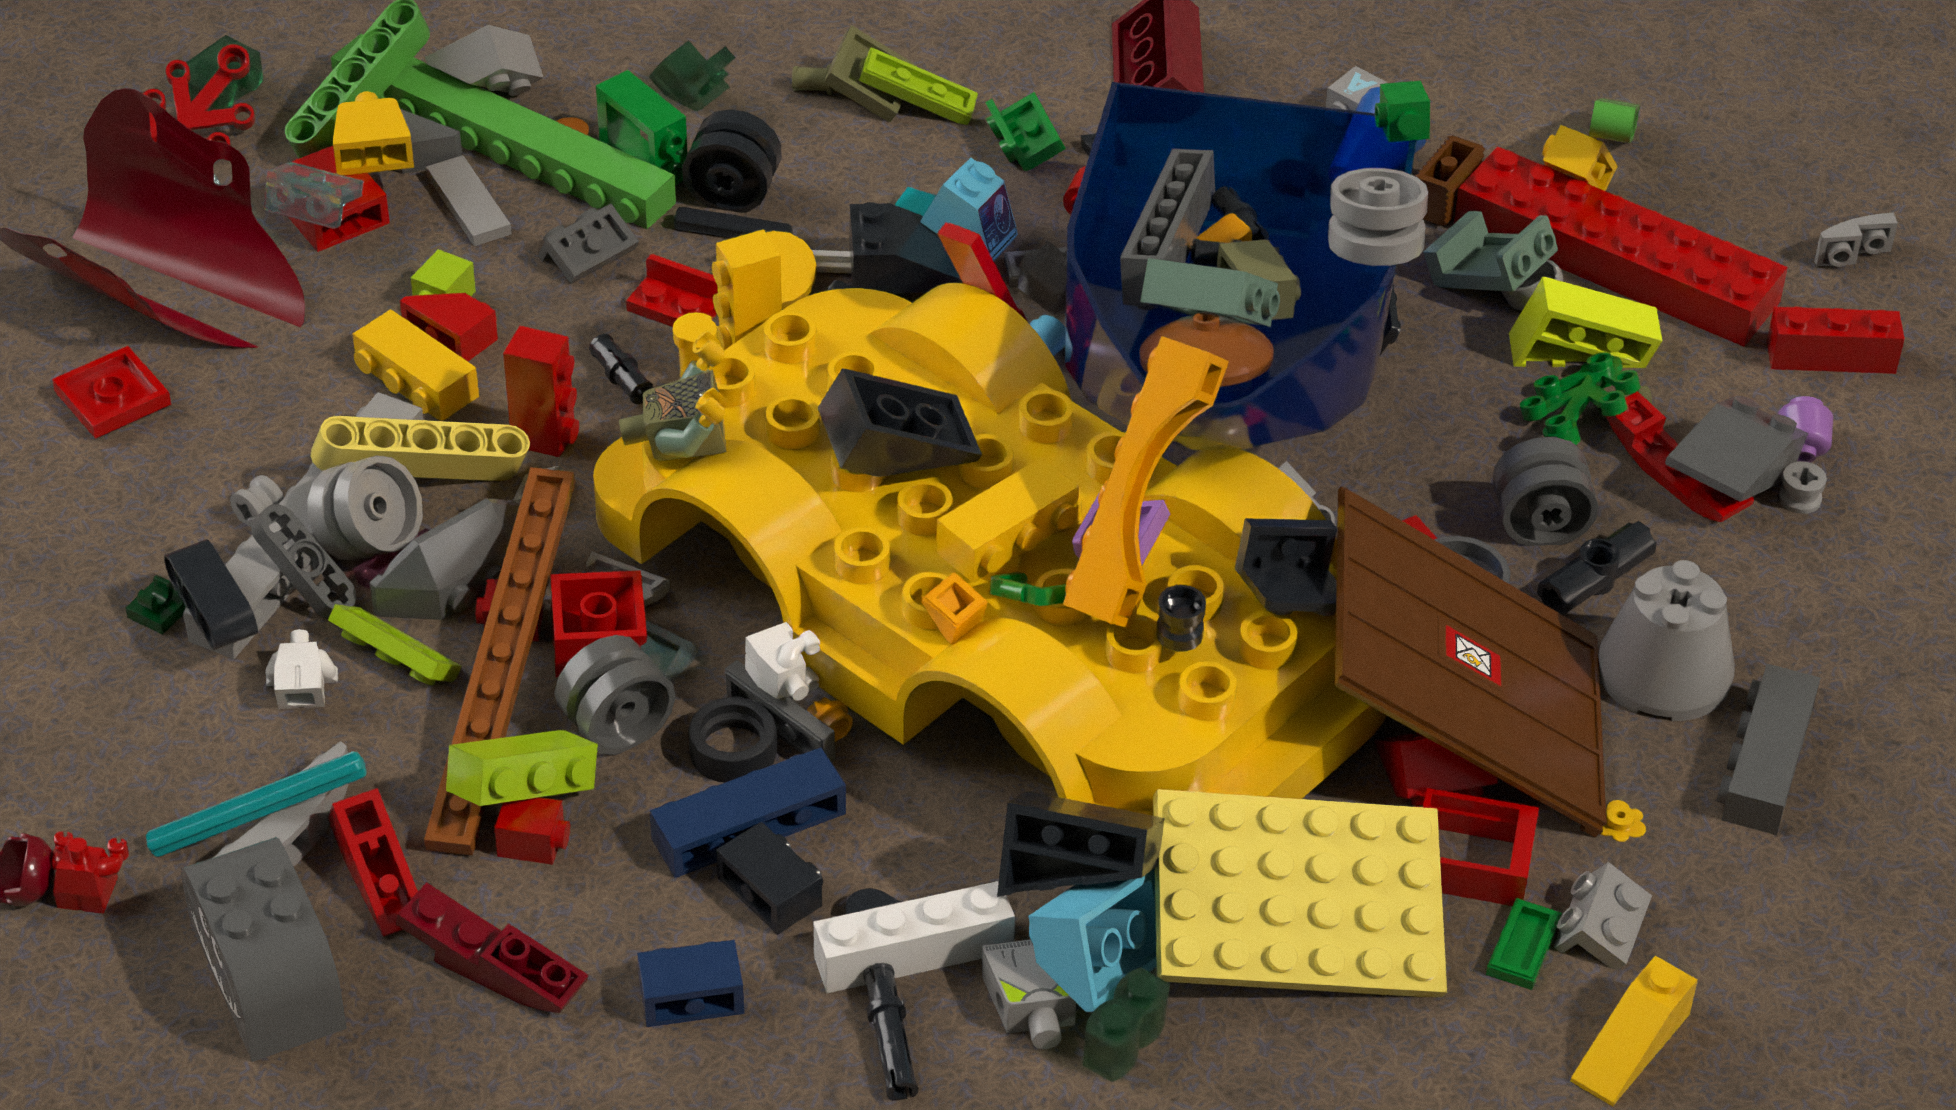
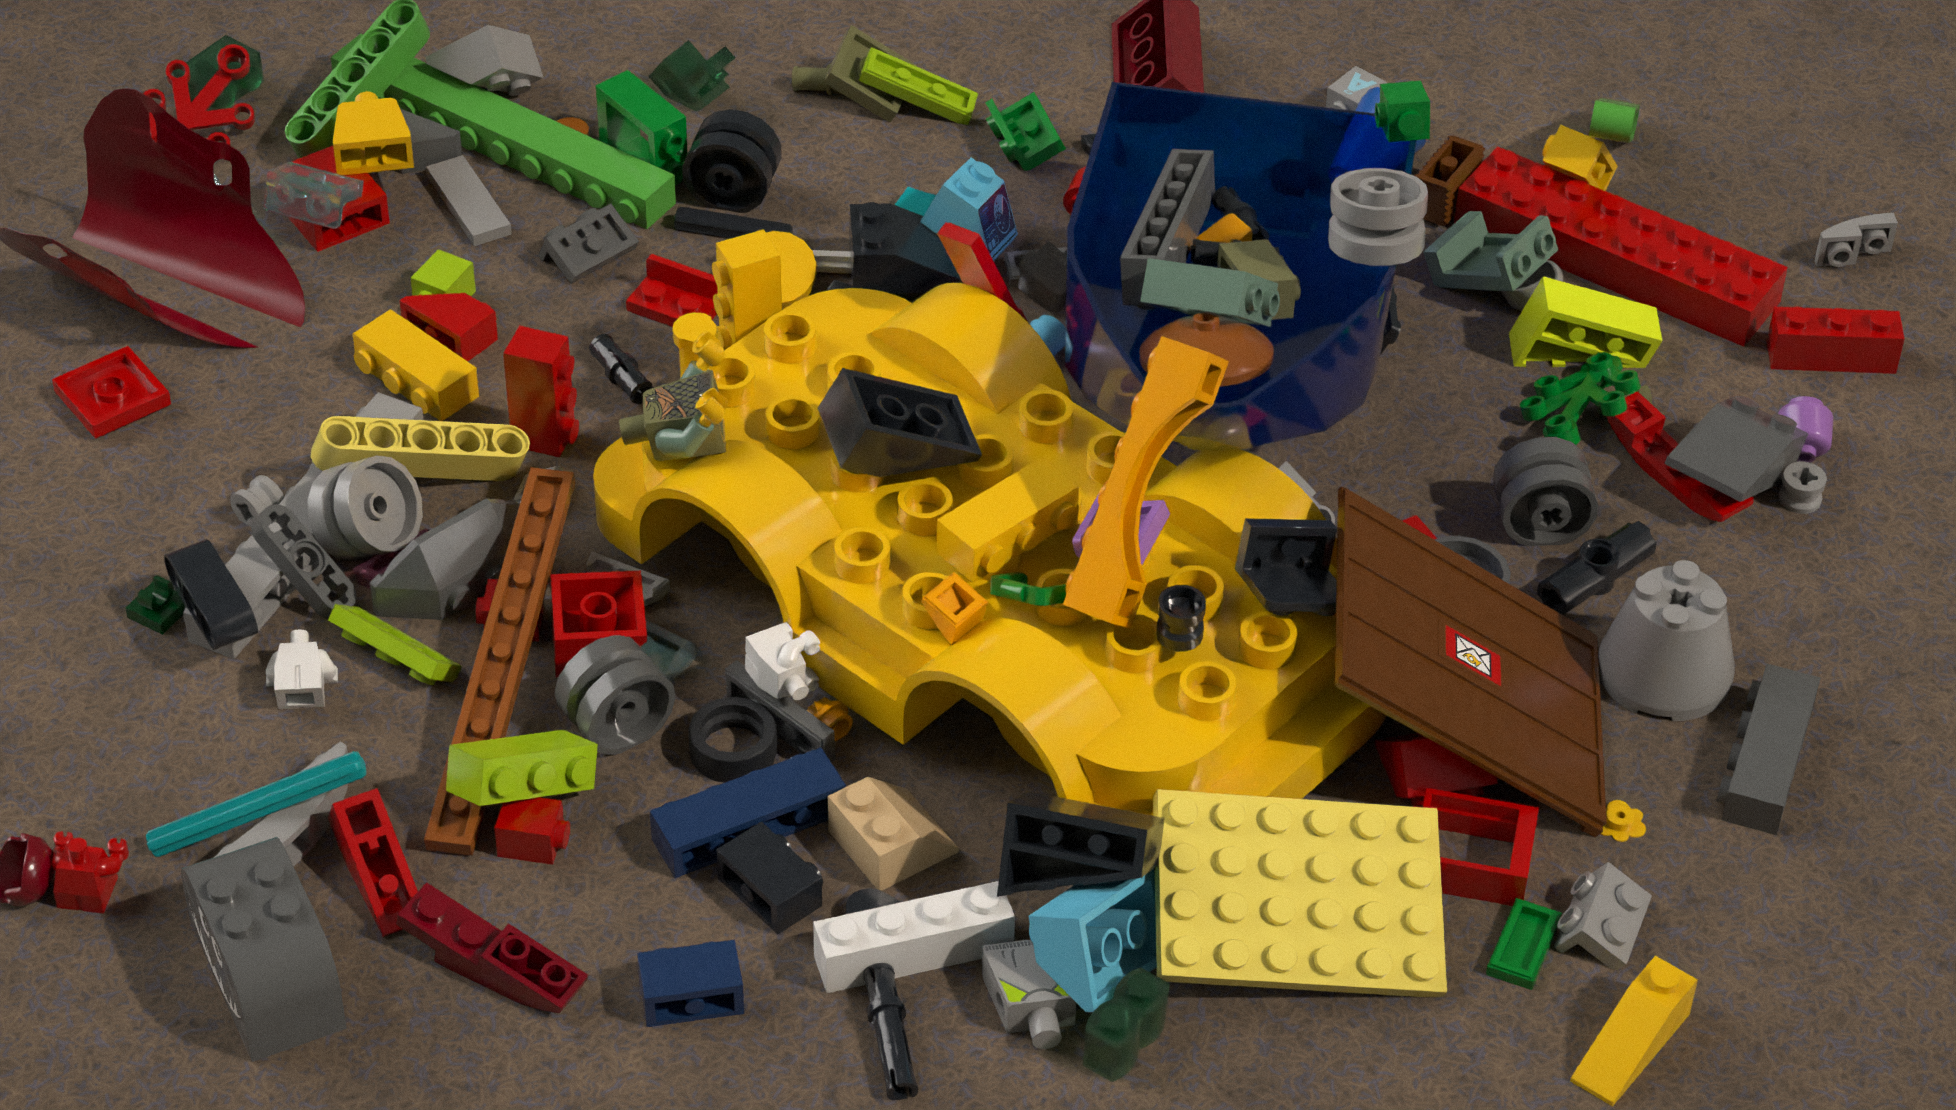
none -> tan slope [828,777,959,891]

